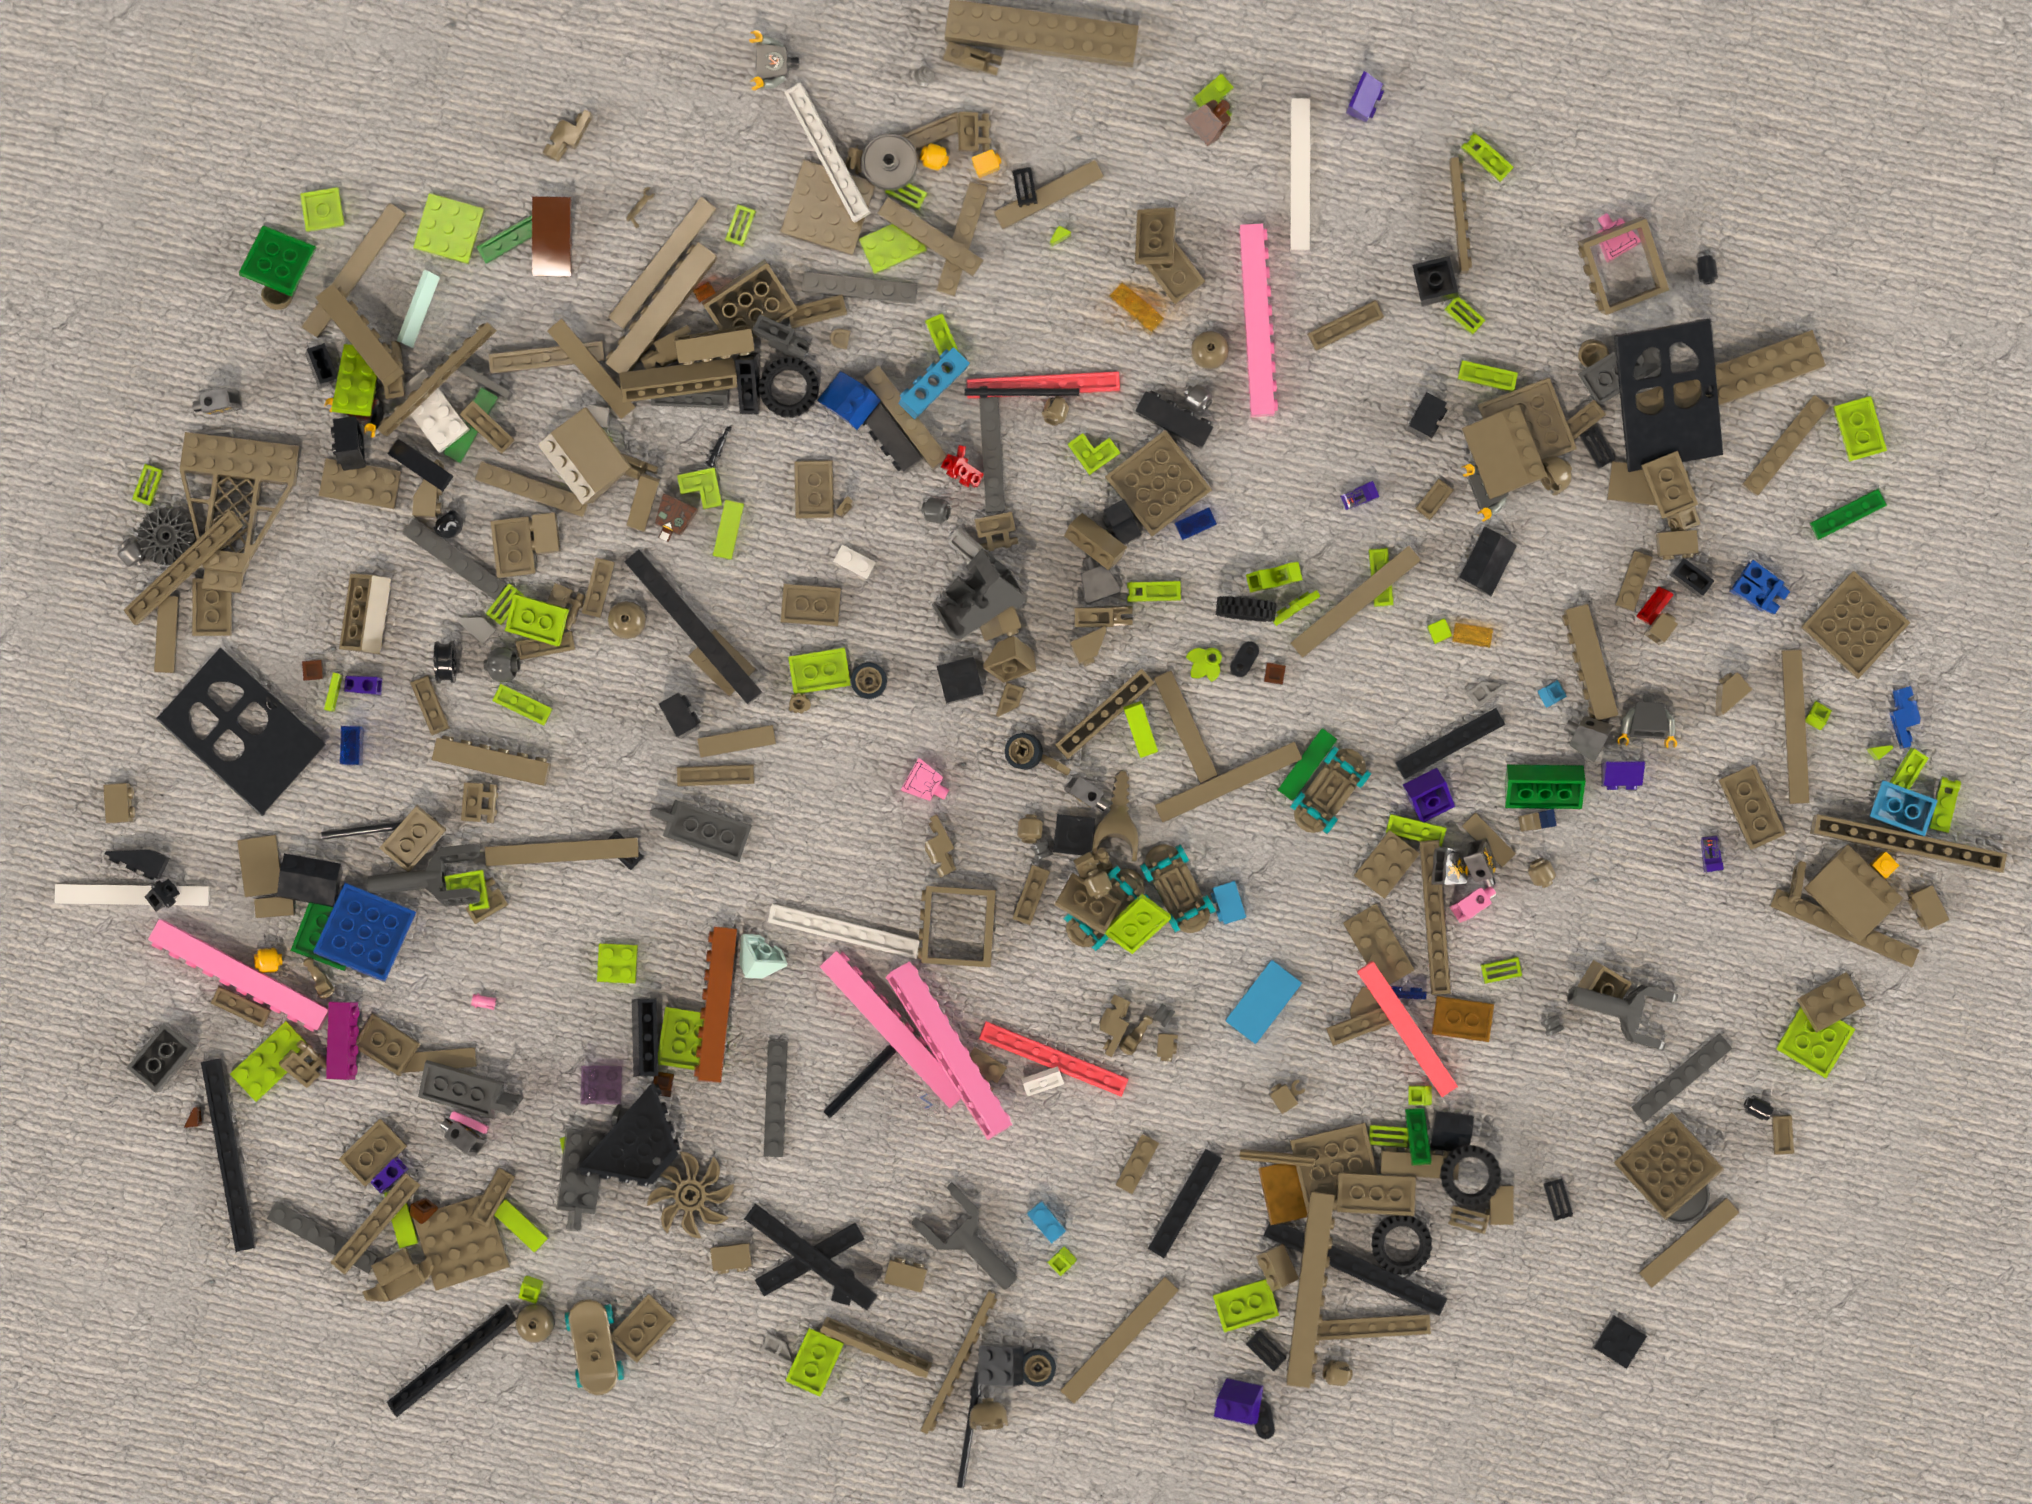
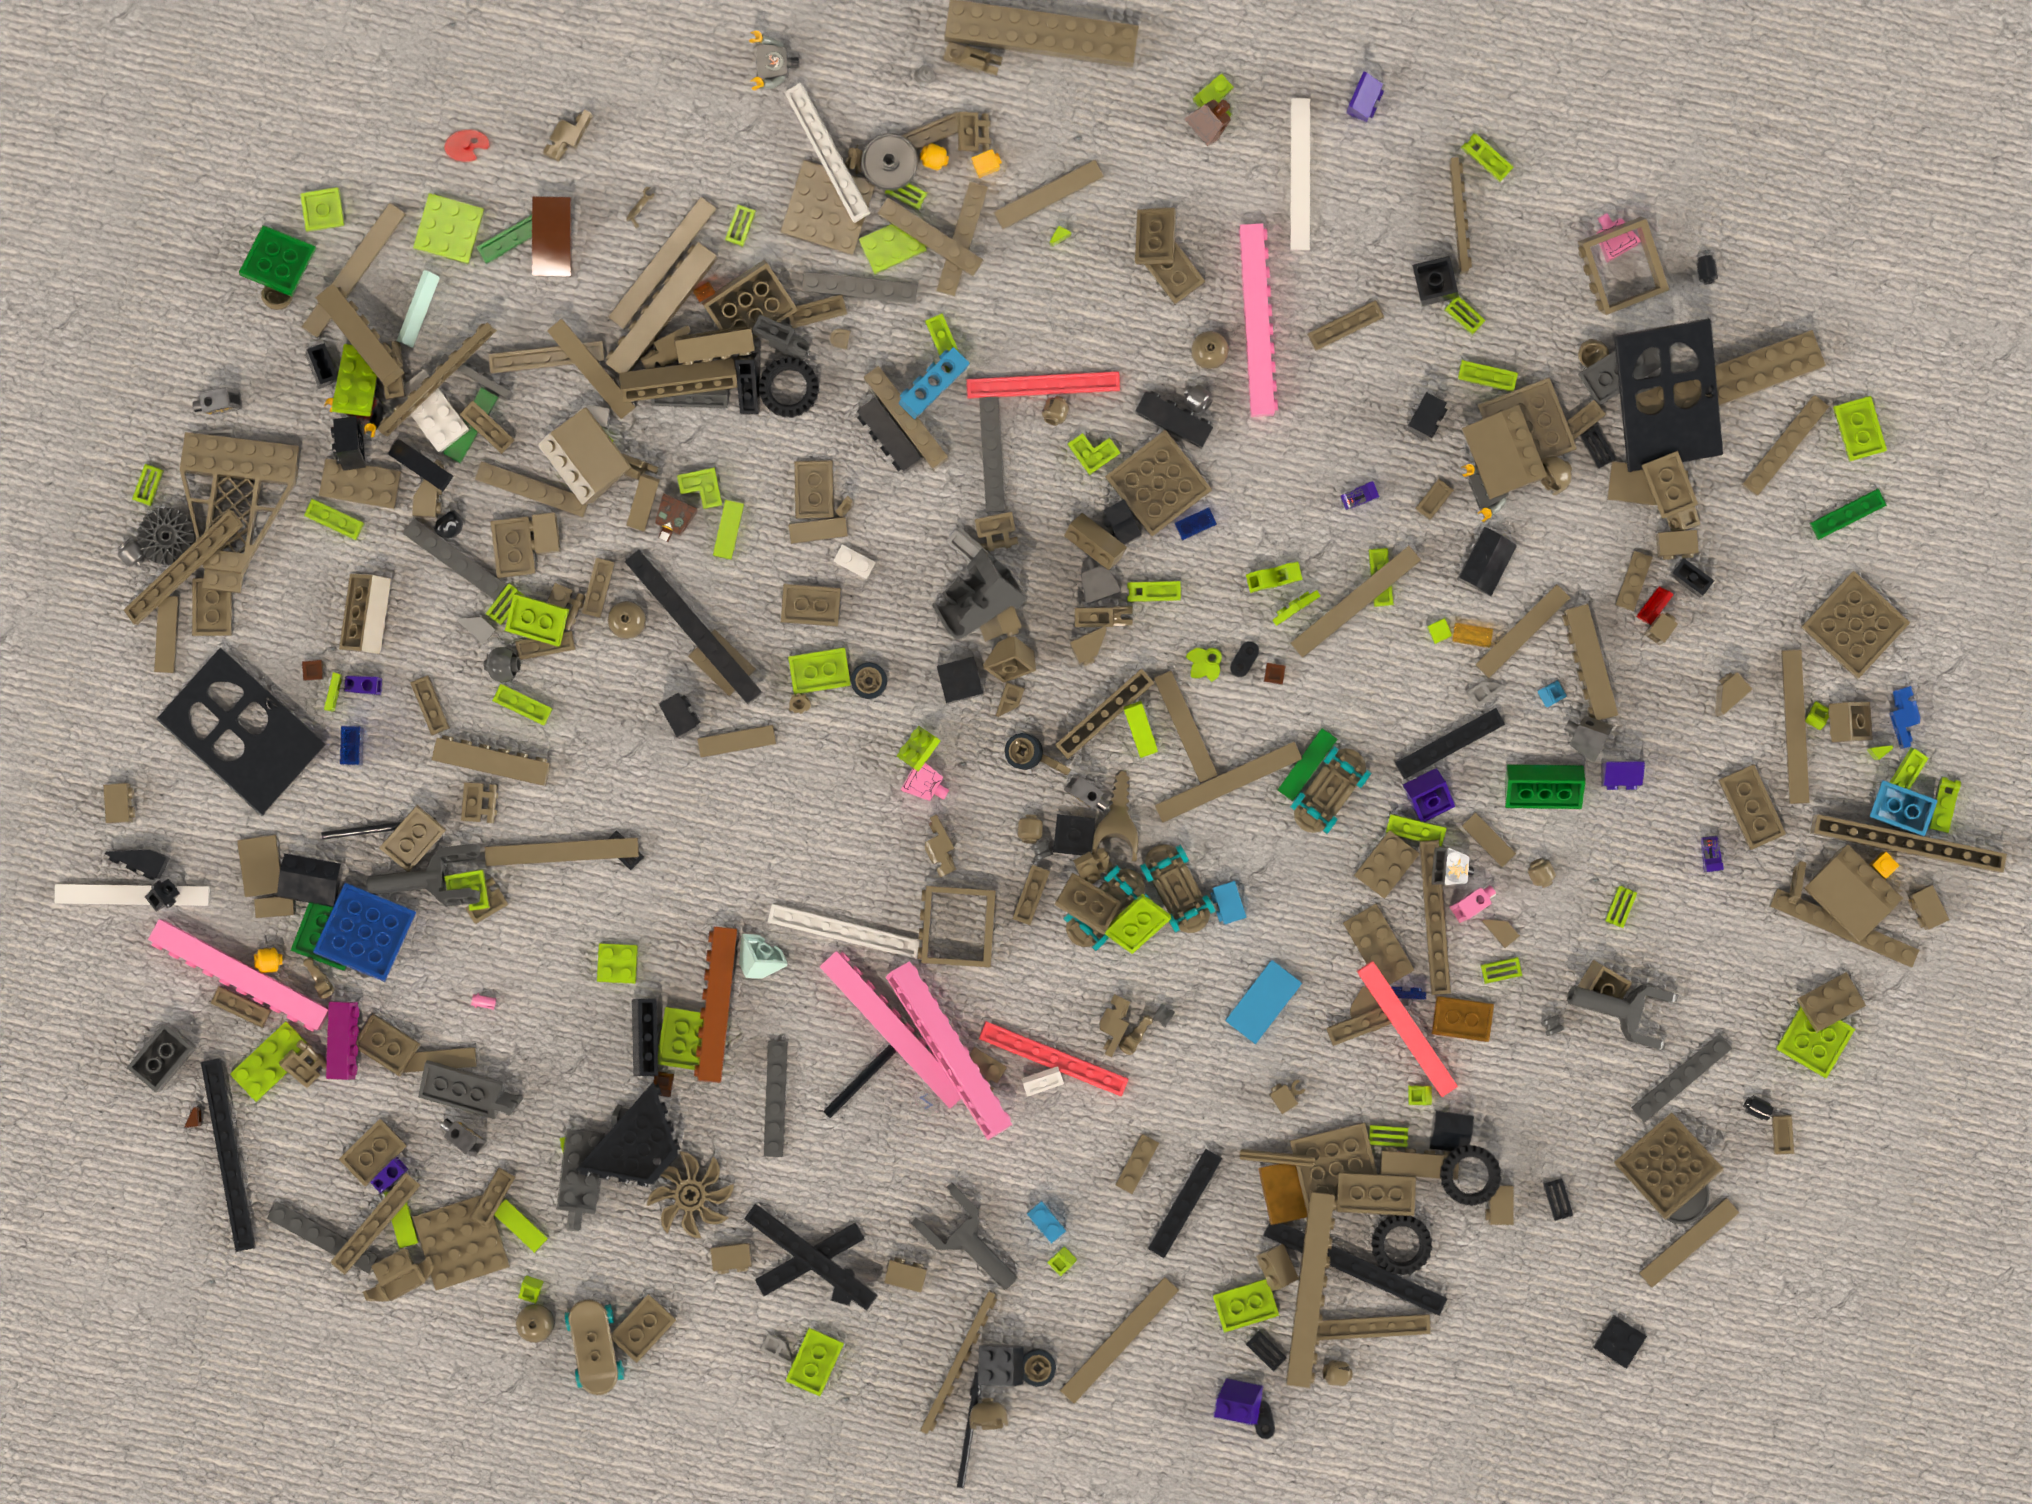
black tile [387,1304,517,1417] -> none
reddish brown slope [410,1197,438,1224] -> none
black wheel [434,641,457,684] -> none
bright pink tile [450,1111,489,1134] -> none
clear purple bracket [580,1065,622,1105] -> none
dark grey hinge [650,800,752,862] -> none
dark tan tile [677,765,754,787] -> none
black piece [705,426,732,468] -> none
blue slope [817,371,881,430] -> none
dark tan plate [820,1316,932,1378] -> none
dark grey head [921,497,951,524] -> none
red brick [941,445,984,488] -> none
black bar [964,386,1079,398] -> none
black tile [1012,167,1038,208] -> none
dark tan head [1084,869,1112,899] -> none
clear yellow slope [1109,283,1164,336] -> none
dark tan brick [1156,1033,1178,1062] -> none
black tyre [1215,596,1277,622] -> none
green tile [1405,1108,1432,1166] -> none
dark tan tile [1448,1206,1490,1234] -> none
flat silver torso [1463,838,1497,887] -> none
leg [1518,809,1557,832] -> none
dark grey torso [1617,693,1677,748] -> none
blue hips [1729,560,1790,615] -> none
none -> lime tile [304,499,365,540]
none -> piece [444,130,490,162]
none -> dark tan tile [789,517,848,544]
none -> lime plate [896,725,941,772]
none -> dark tan tile [1475,584,1570,679]
none -> dark tan tile [1482,919,1520,948]
none -> lime tile [1605,885,1637,928]
none -> dark tan slope [1828,702,1873,742]

